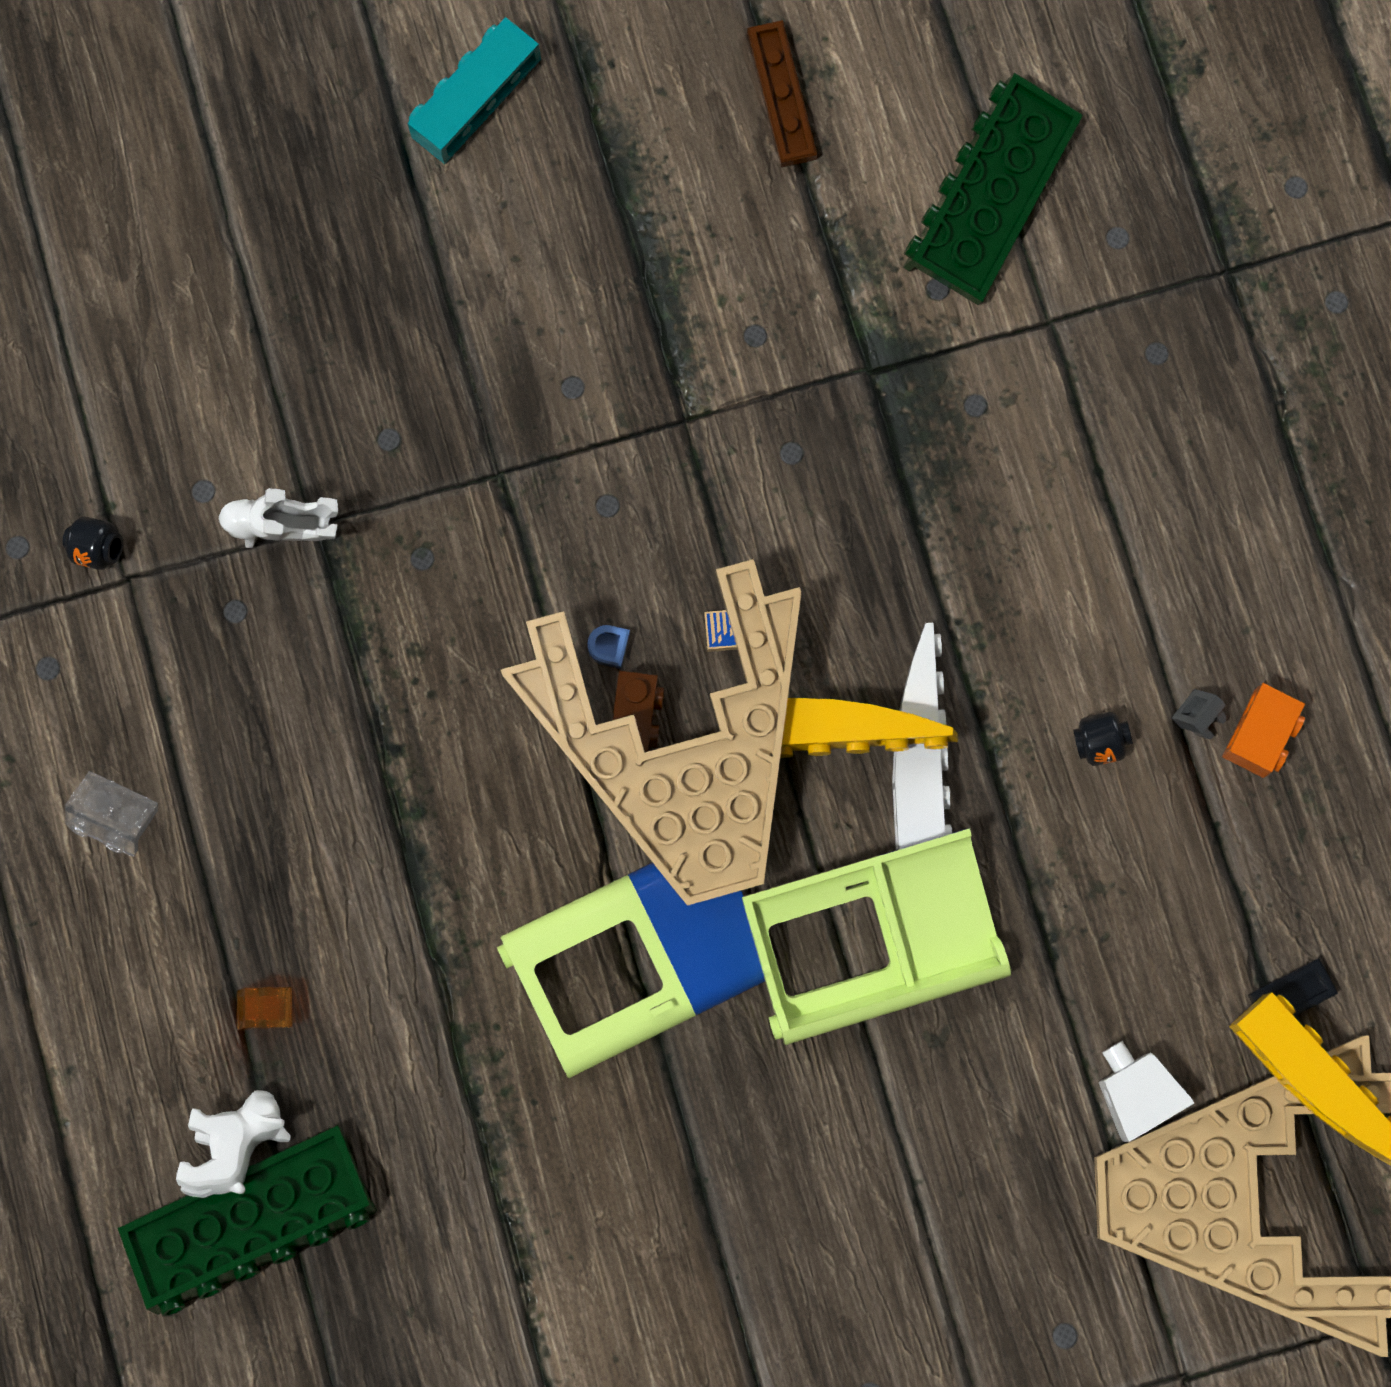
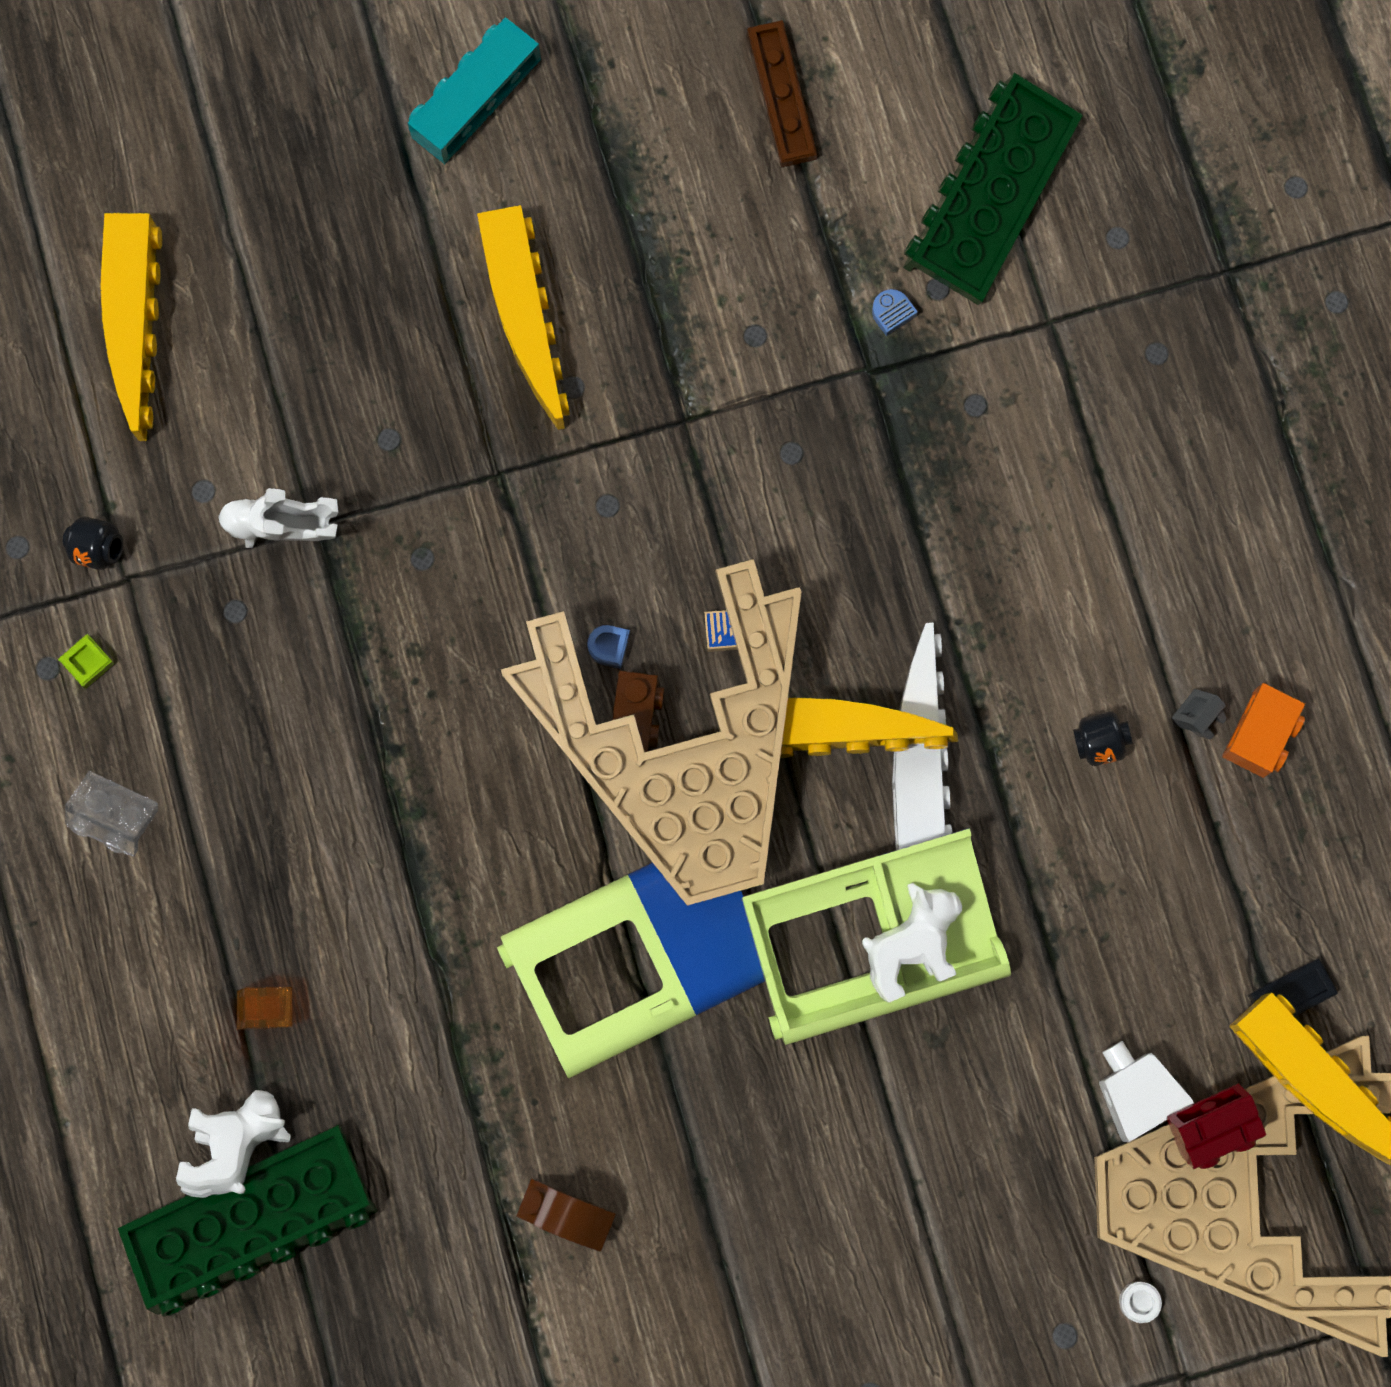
none -> lime tile [58,634,115,689]
none -> yellow slope [100,213,162,441]
none -> yellow slope [477,205,570,430]
none -> reddish brown brick [516,1179,616,1252]
none -> white animal [862,883,962,1002]
none -> medium blue tile [872,289,918,336]
none -> white tile [1119,1281,1162,1323]
none -> dark red brick [1166,1083,1267,1169]

